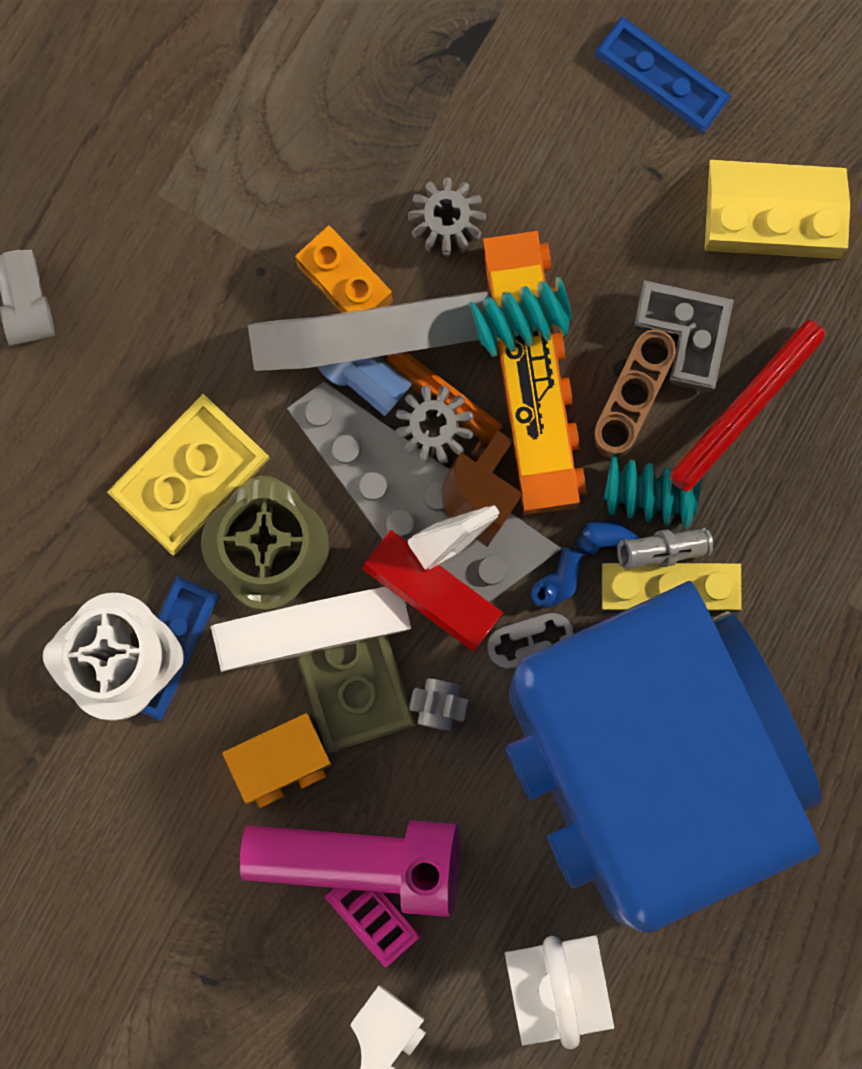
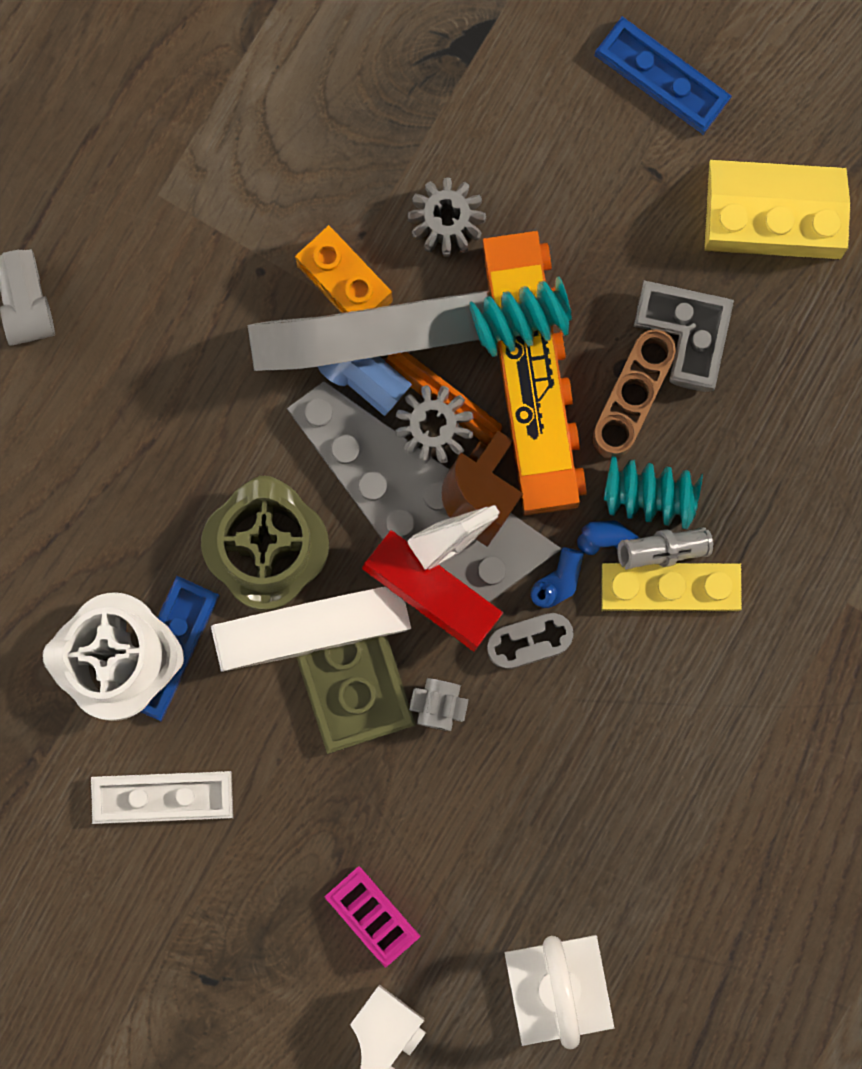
light yellow tile [107,394,270,557] -> none
light orange brick [222,713,332,809] -> none
dark pink piece [240,820,460,917] -> none
blue piece [505,580,822,933] -> none
red axle [670,320,826,492] -> none
none -> white tile [91,771,233,824]

